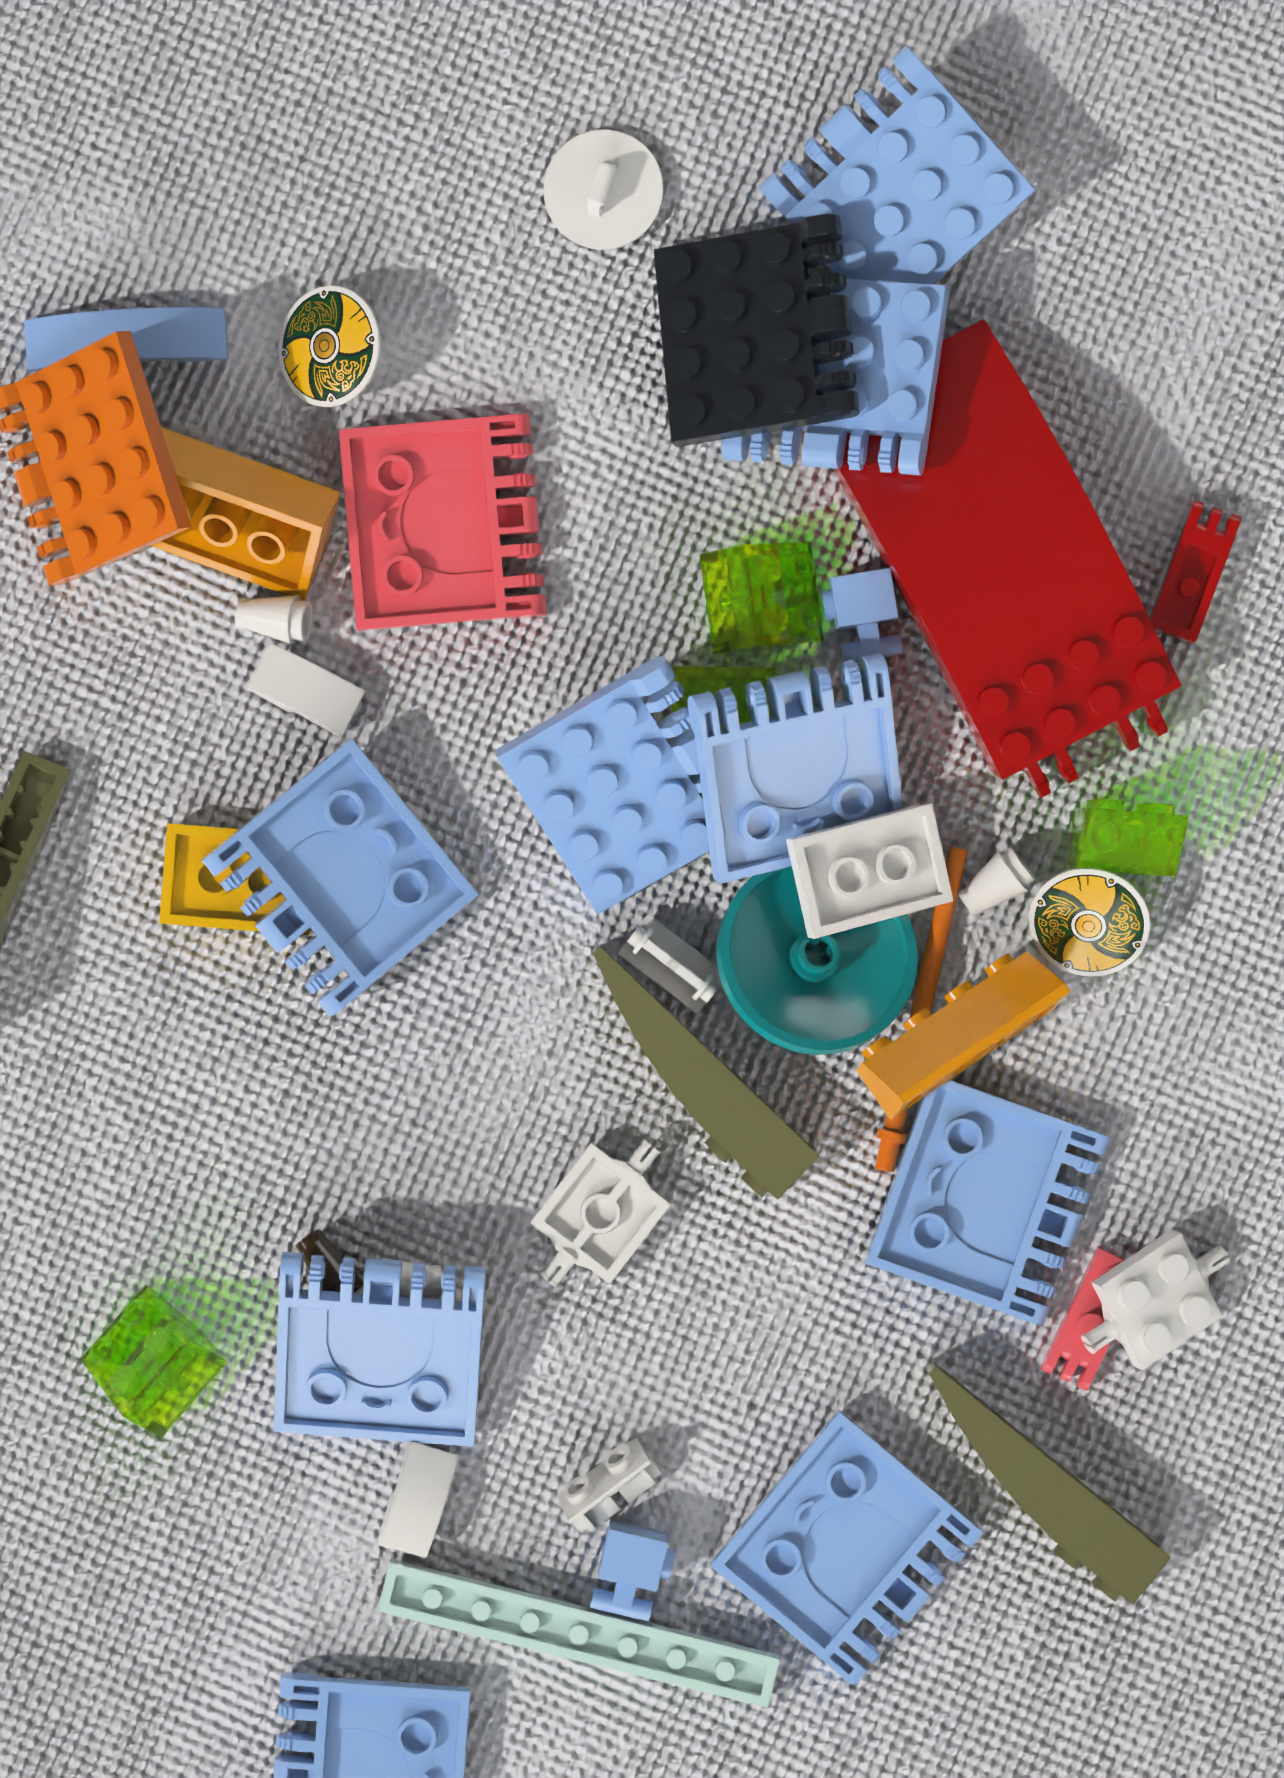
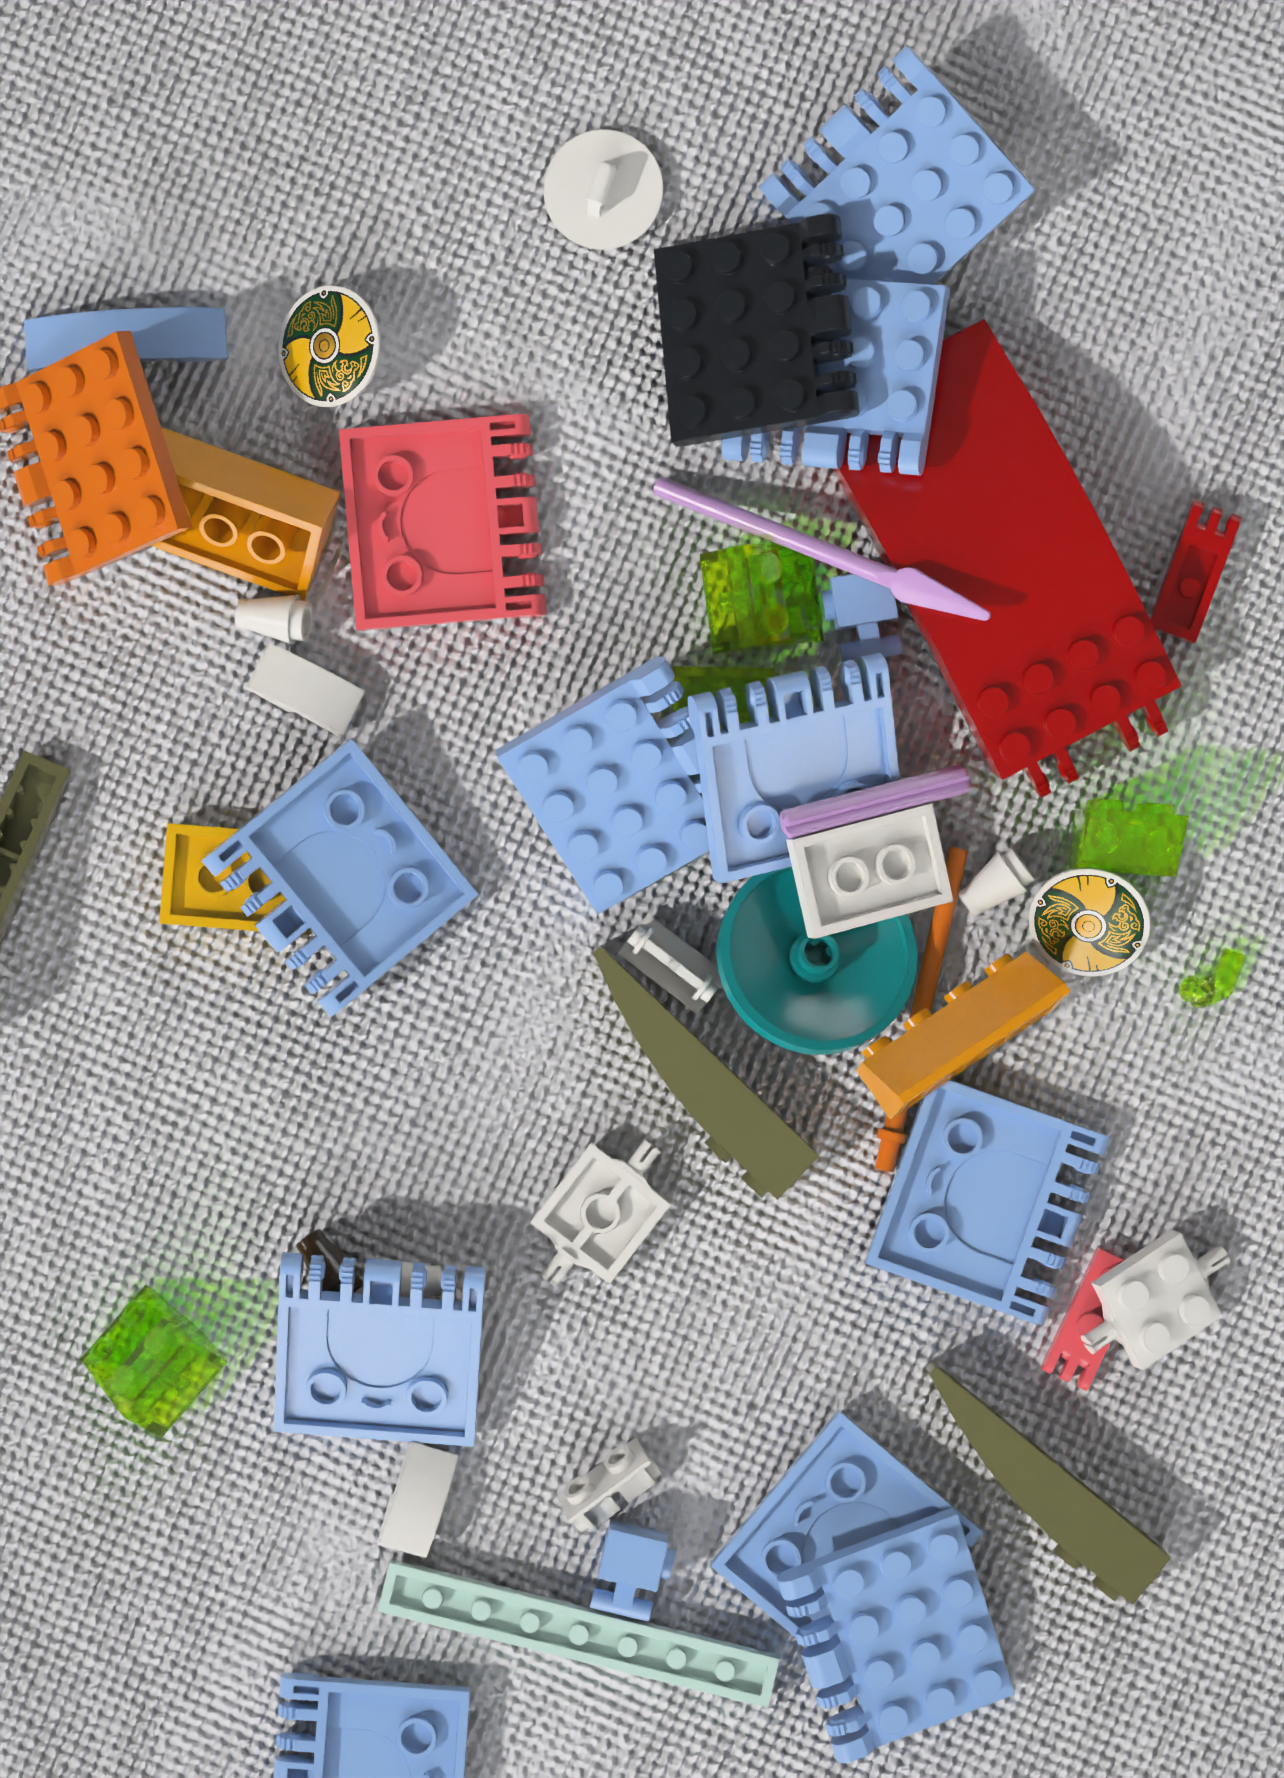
none -> lavender piece [653,477,991,621]
none -> light blue hinge [777,1508,1015,1763]
none -> lavender axle [779,765,970,839]
none -> clear neon green arm [1179,948,1247,1008]

